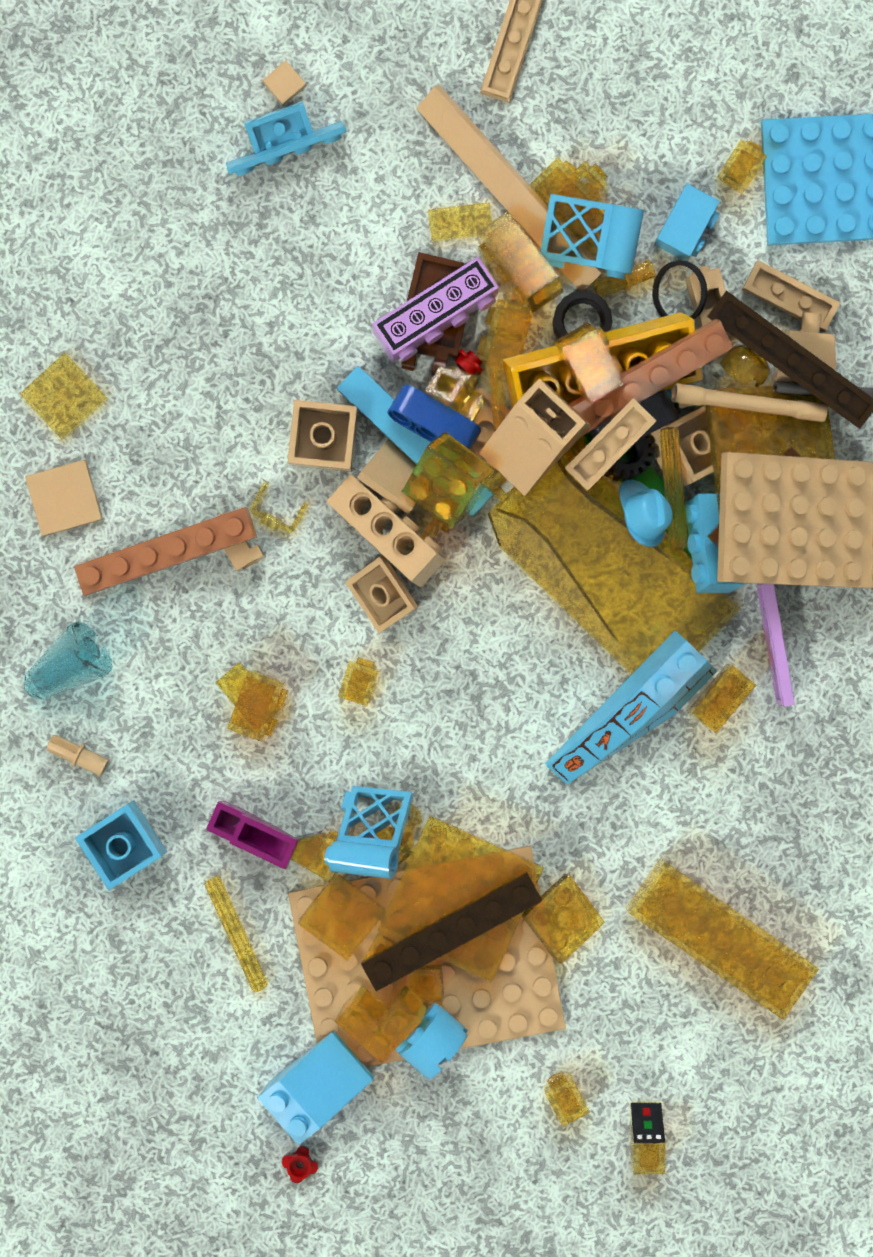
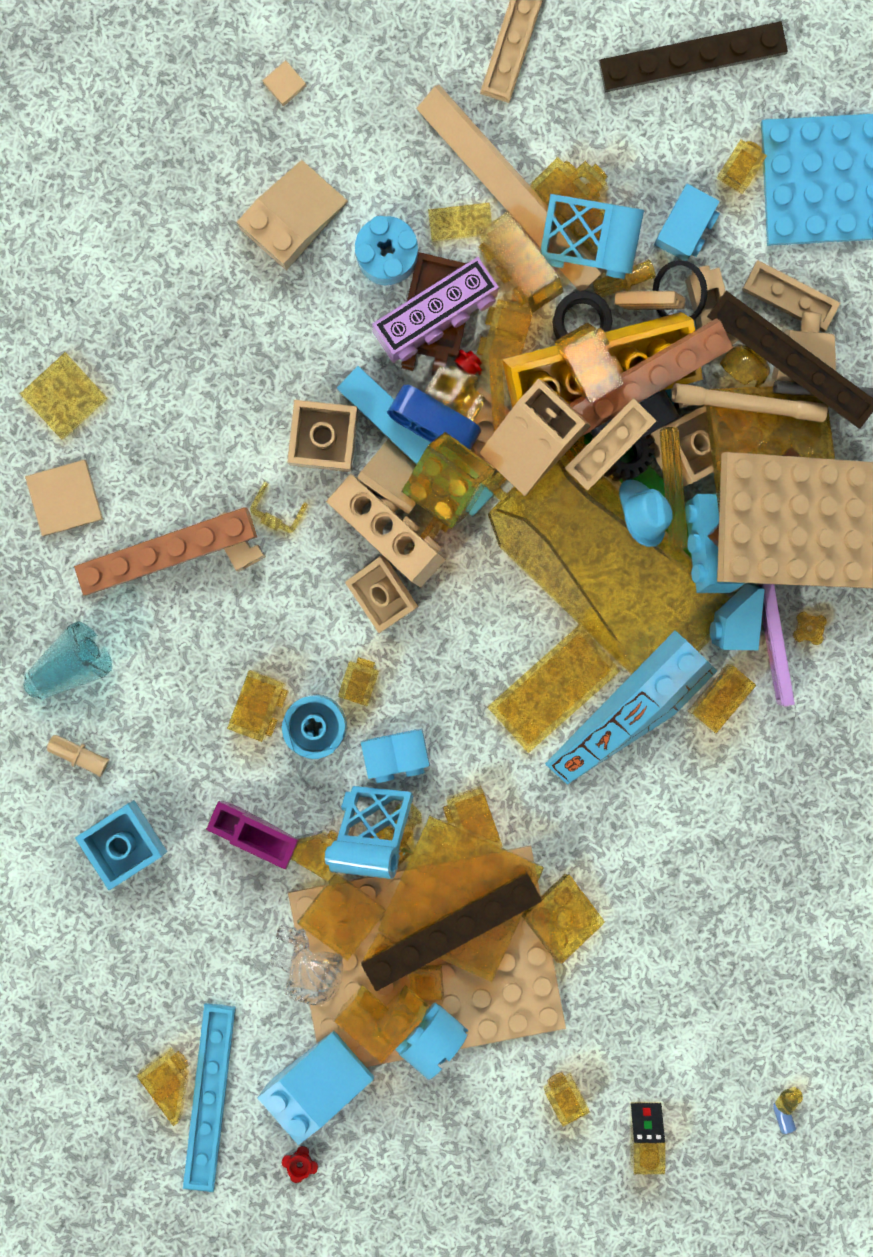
clear yellow axle [204,876,268,992] -> none
clear yellow plate [215,662,281,730] -> none
medium azure bracket [226,101,347,176] -> none
clear yellow brick [625,857,819,1020] -> none
none -> clear yellow slope [137,1047,189,1126]
none -> medium azure tile [183,1003,236,1192]
none -> tan slope [237,160,348,271]
none -> clear hair [270,925,343,1006]
none -> medium azure brick [282,694,347,759]
none -> medium azure brick [355,216,418,286]
none -> medium azure brick [361,728,430,783]
none -> clear yellow slope [443,785,503,849]
none -> clear yellow plate [487,625,621,753]
none -> dark brown plate [599,21,788,93]
none -> tan tile [615,291,685,310]
none -> medium azure slope [710,583,765,650]
none -> clear yellow arm [773,1087,803,1134]
none -> clear yellow plate [793,612,827,645]

